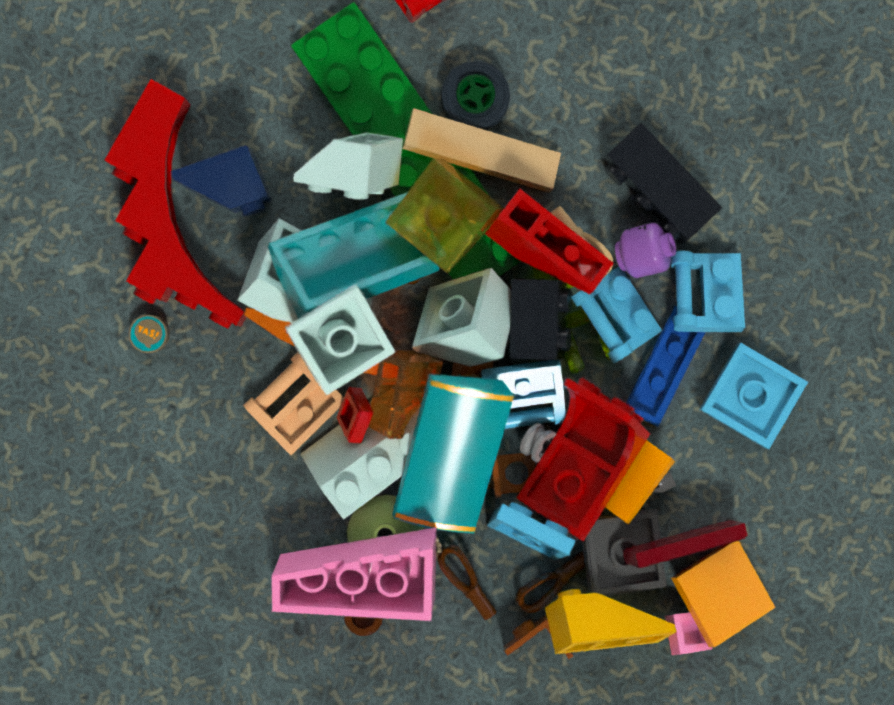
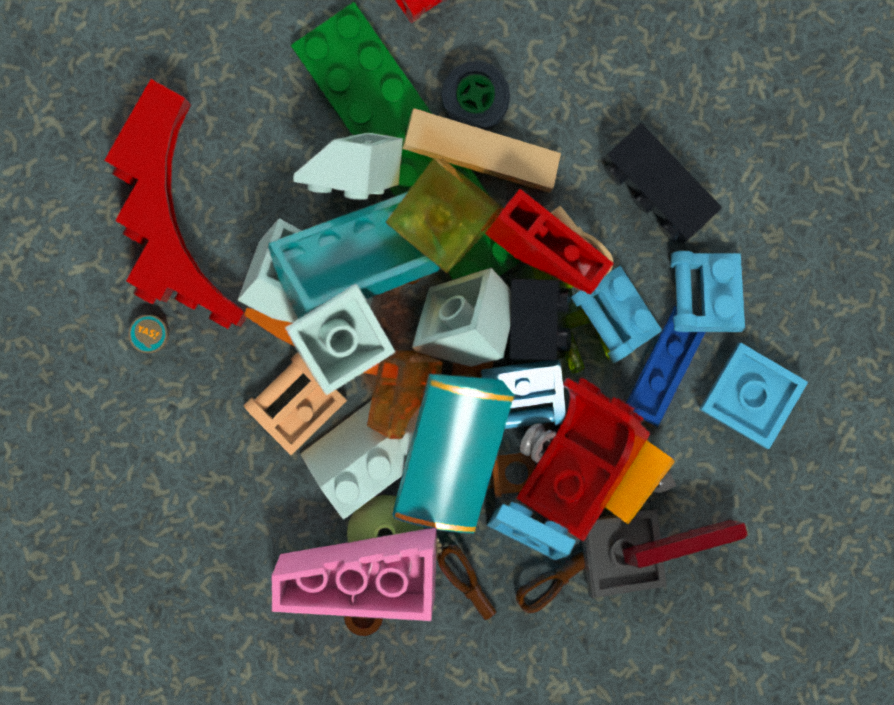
dark blue slope [170,145,272,216] -> none
red tile [336,387,374,443] -> none
dark orange bracket [503,615,574,659] -> none
yellow slope [545,589,677,654] -> none
medium lavender head [615,223,676,278] -> none
bright pink plate [665,612,713,655] -> none
light orange tile [671,541,775,648] -> none

